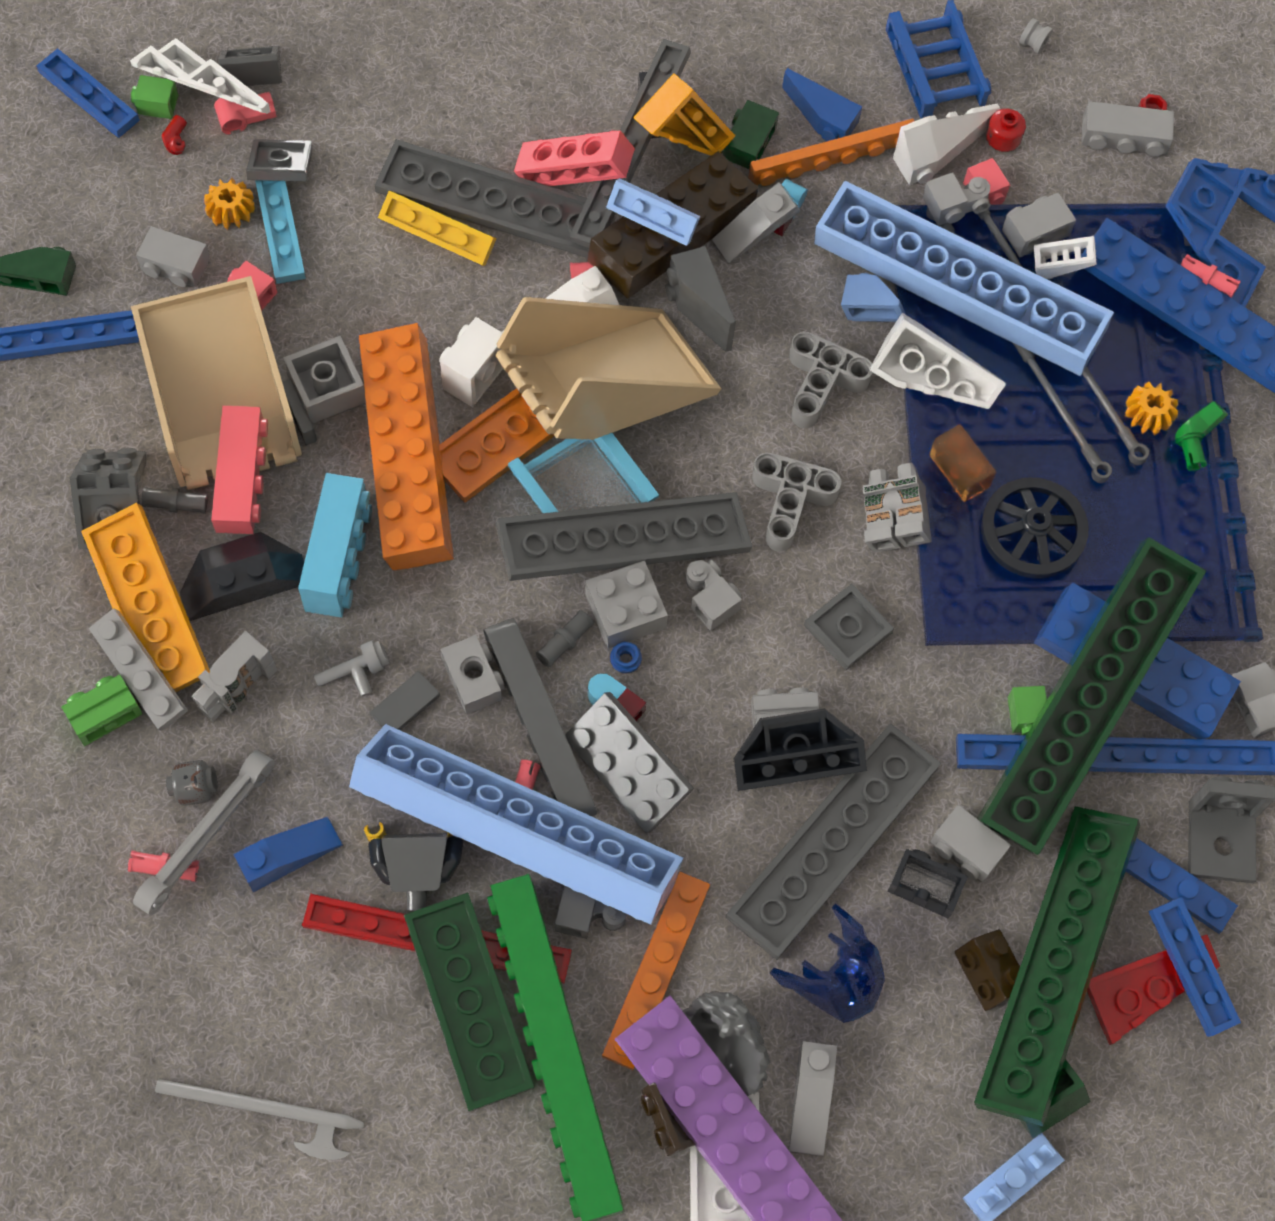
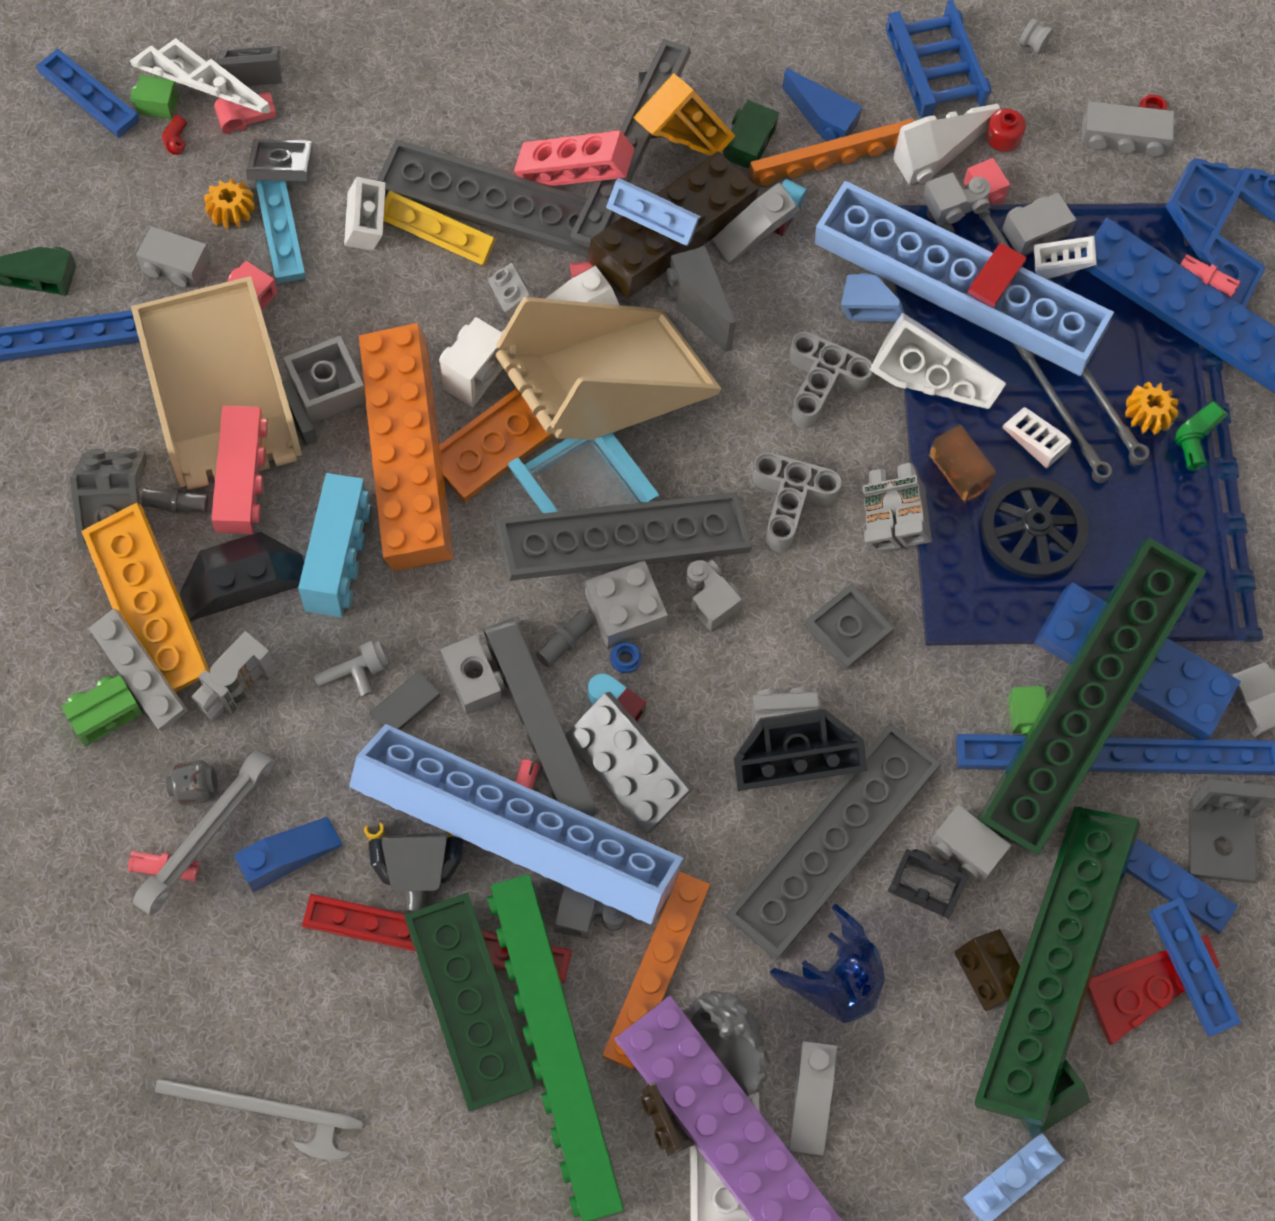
none -> white brick [344,177,385,250]
none -> light grey brick [487,263,536,319]
none -> red tile [968,243,1026,308]
none -> white slope [1002,407,1072,469]

